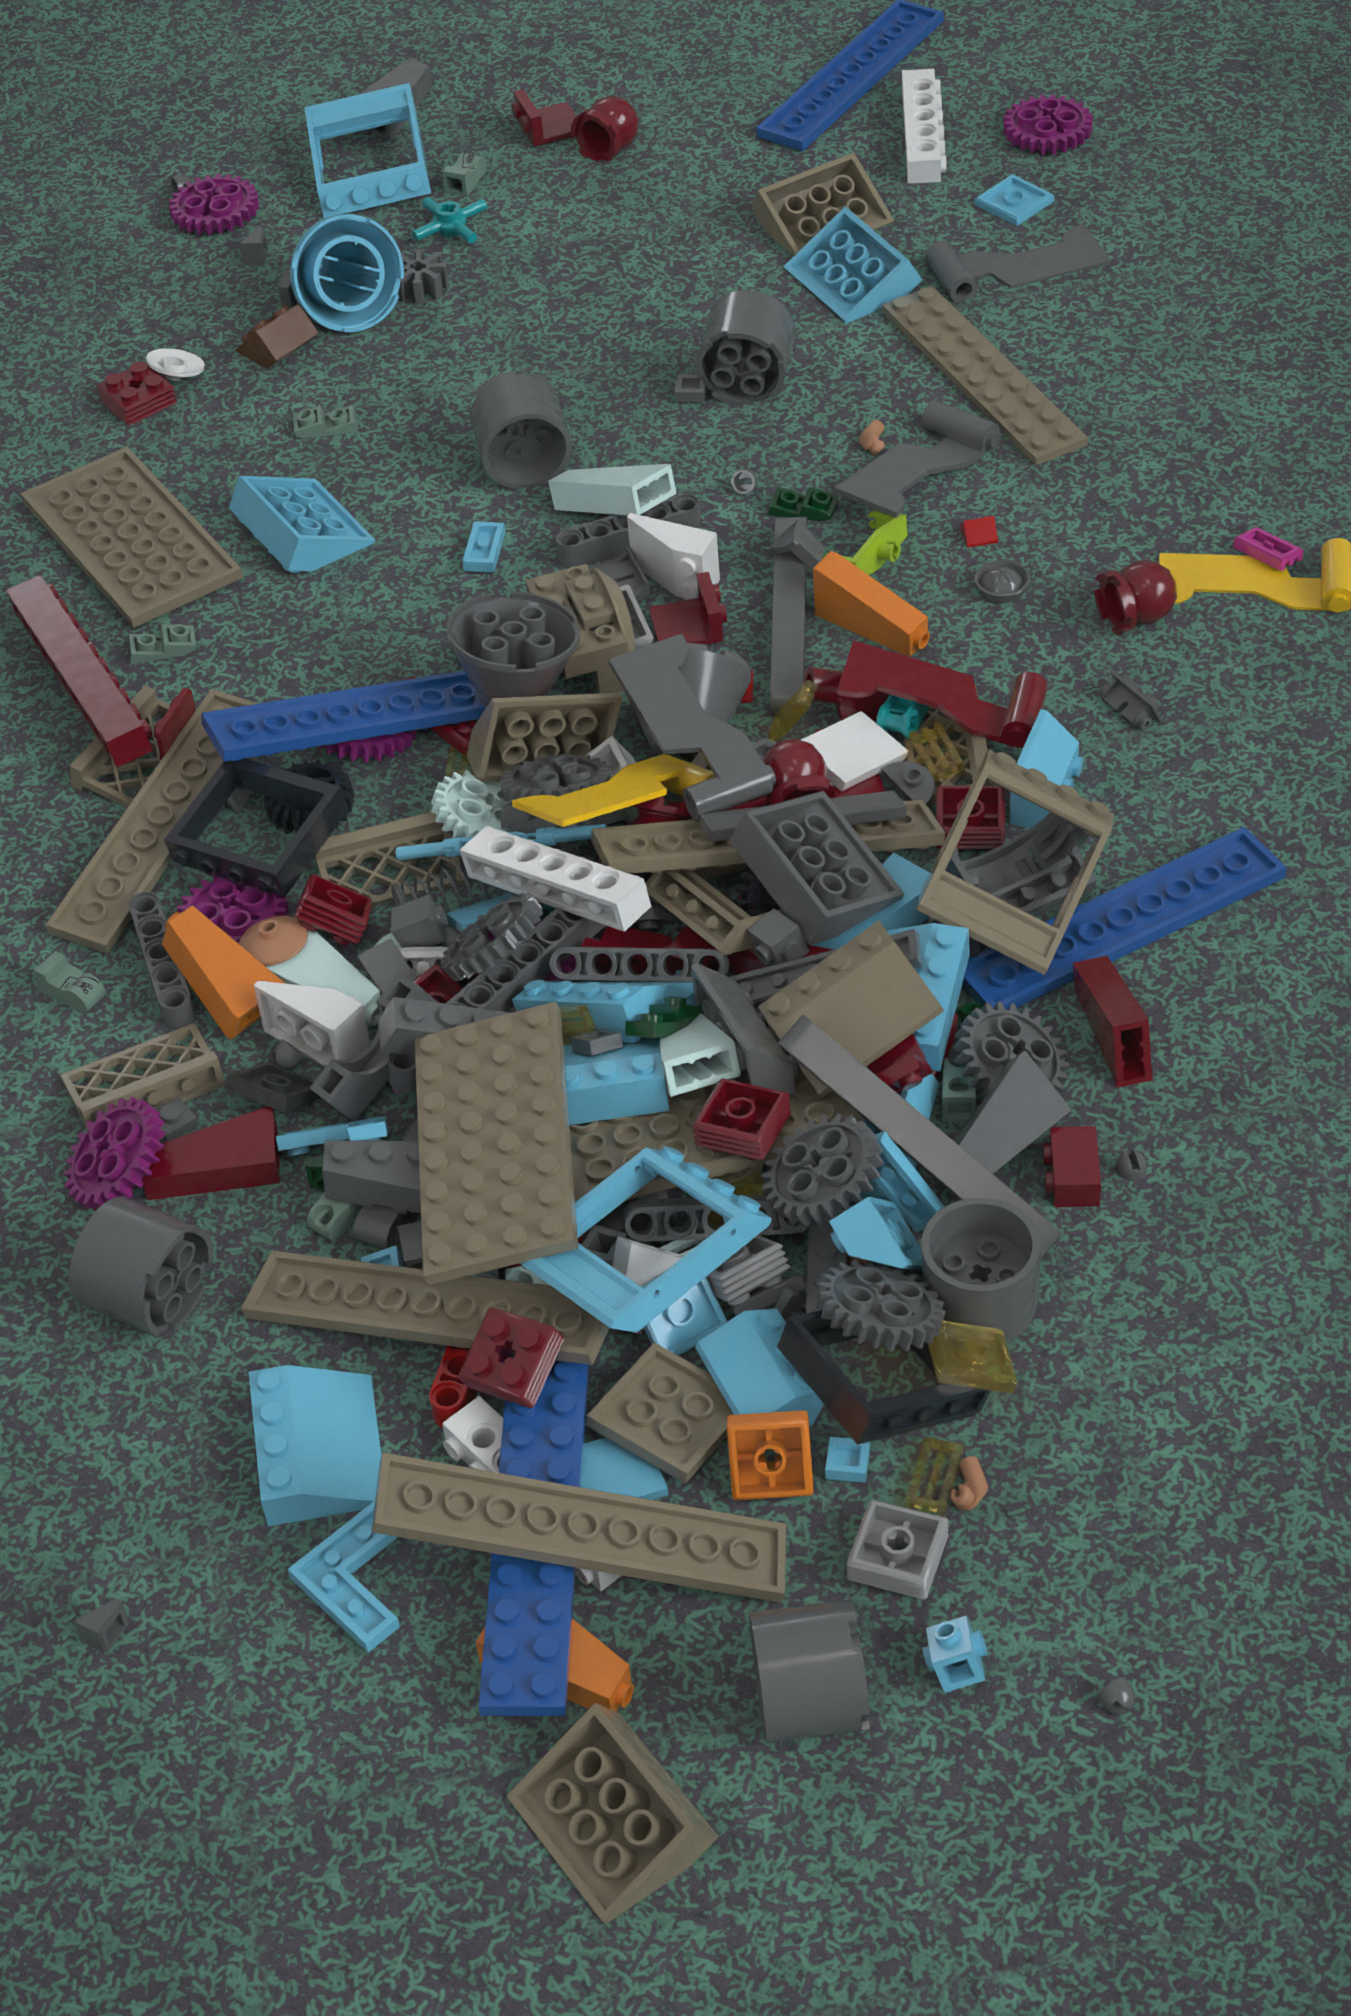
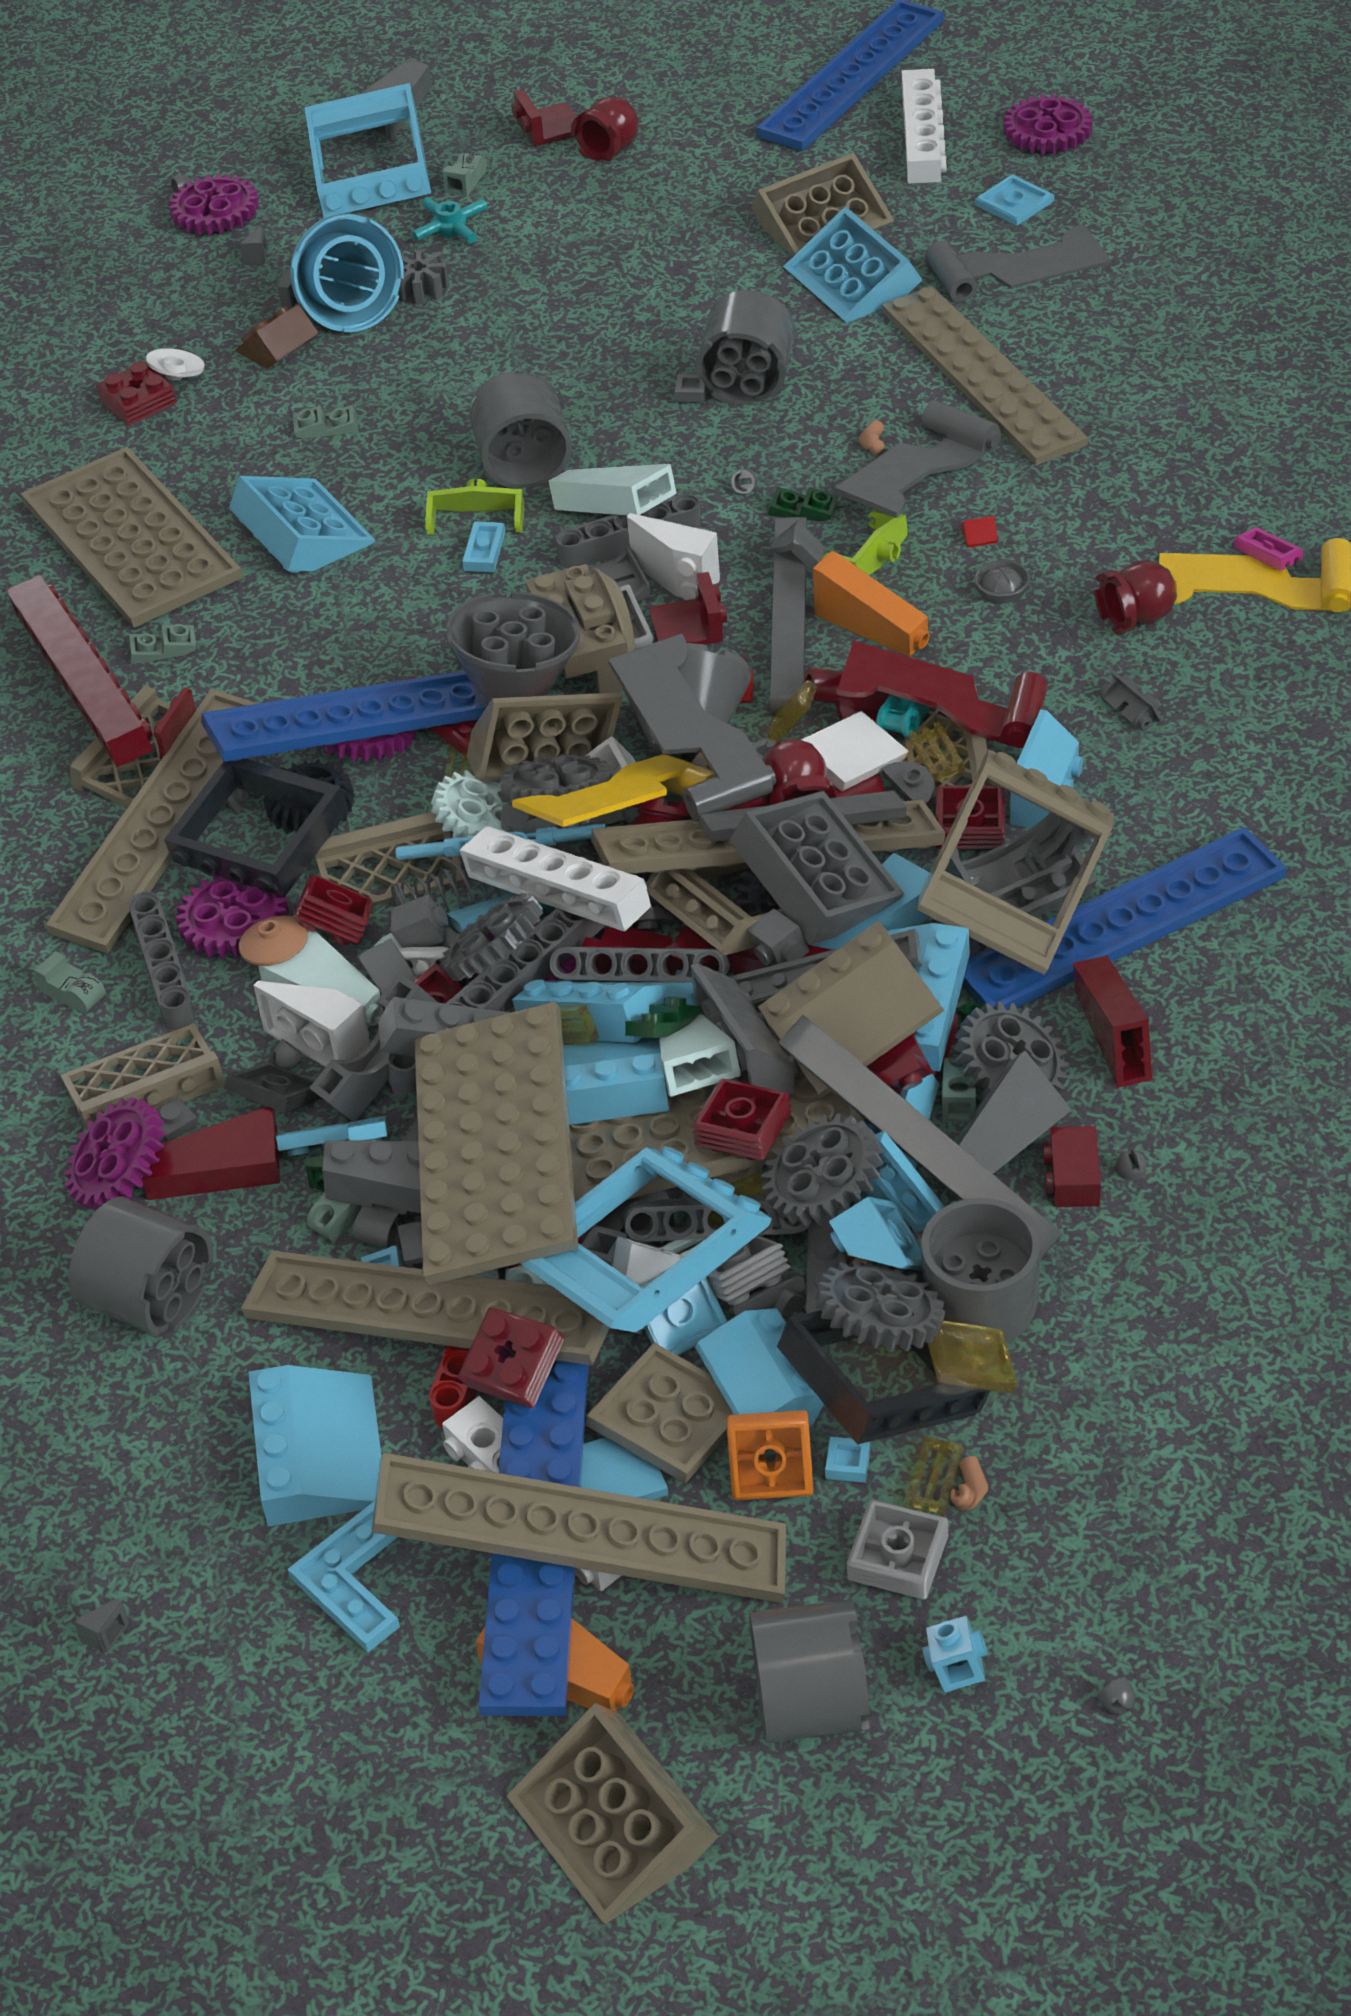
orange slope [162,905,285,1040] -> none
dark grey tile [570,1029,623,1056] -> none
none -> lime piece [425,479,525,535]

